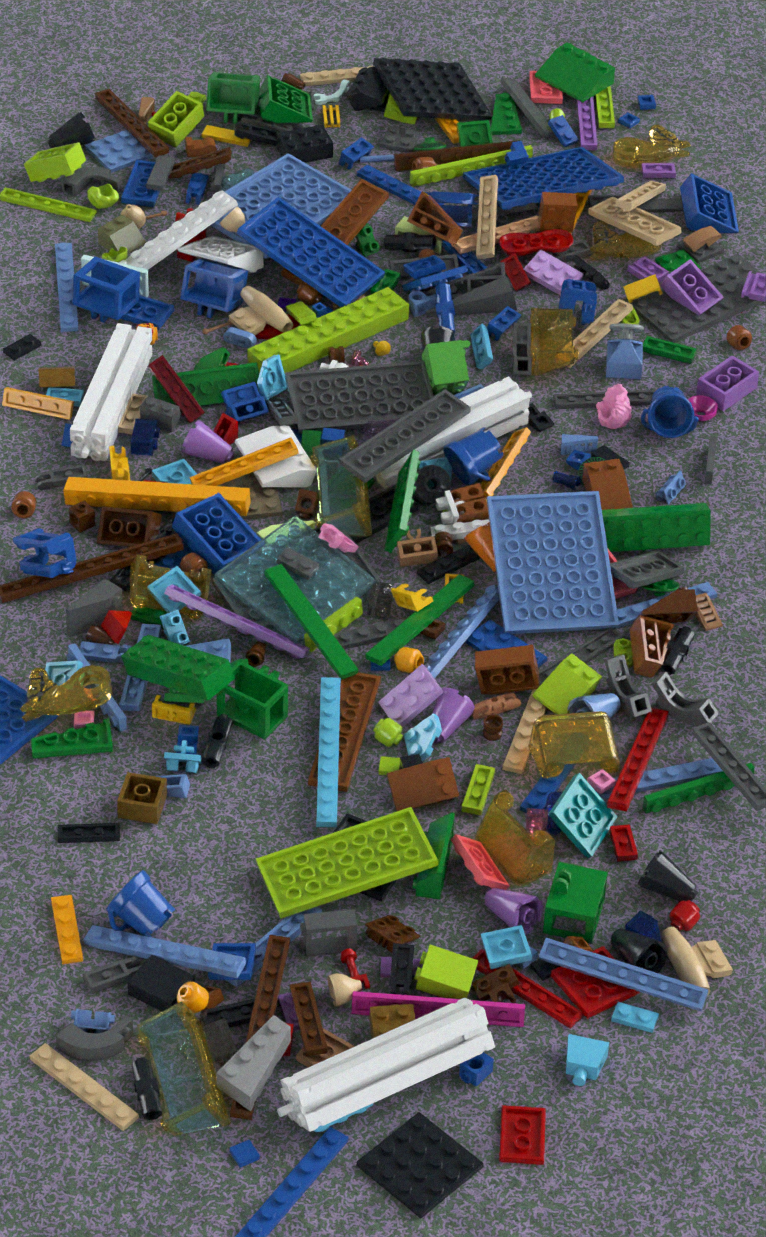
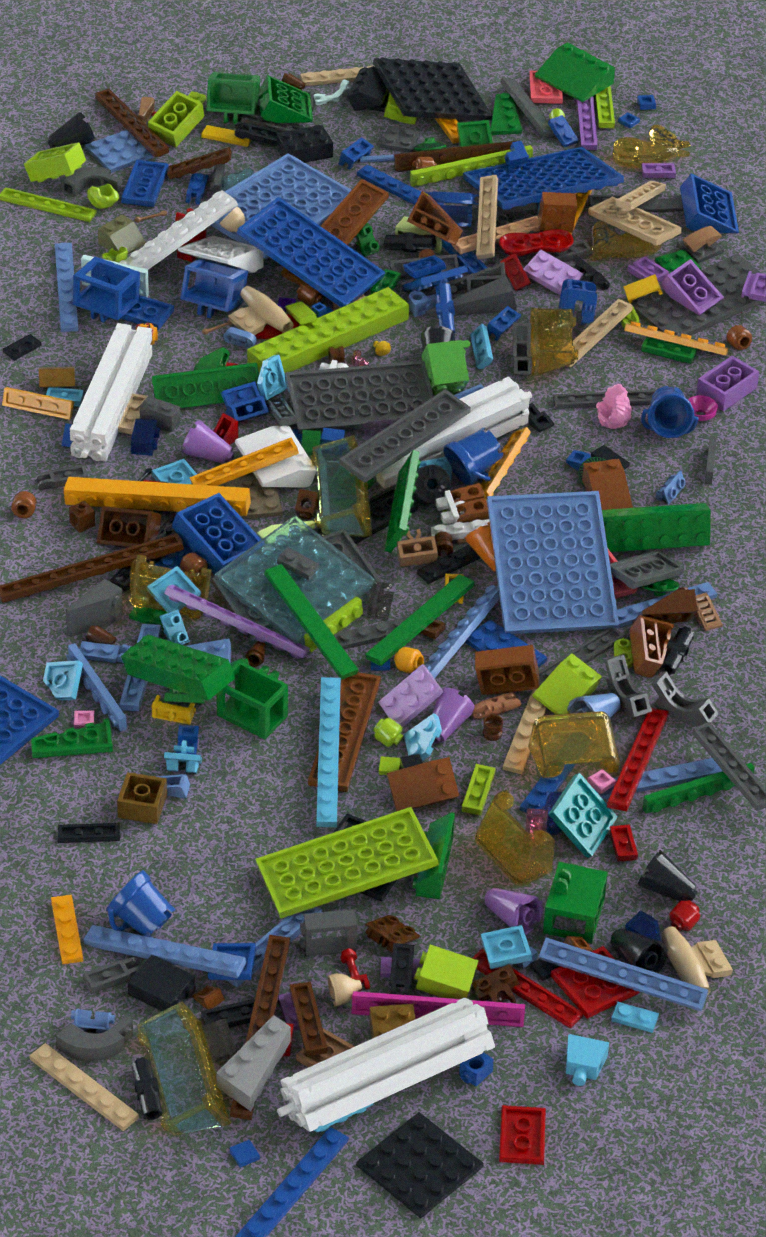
blue animal [12,528,77,578] -> none
clear yellow animal [20,665,113,722] -> none
red slope [101,610,132,644] -> none
yellow hinge [109,446,130,481] -> none
tan helmet [121,204,146,229] -> none
dark grey tile [146,156,175,191] -> none
dark red plate [148,355,205,423] -> none
light orange head [177,981,209,1013] -> none
dark orange leg [185,137,217,158] -> none
black piece [202,714,233,768] -> none
bright pink plate [319,523,359,553] -> none
yellow tile [322,105,341,128] -> none
yellow hinge [390,584,433,612] -> none
coral plate [451,834,510,890] -> none
clear blue pin [552,471,581,490] -> none
medium blue slope [561,434,598,455] -> none
medium blue piece [606,323,644,379] -> none
none -> light orange plate [624,321,729,356]

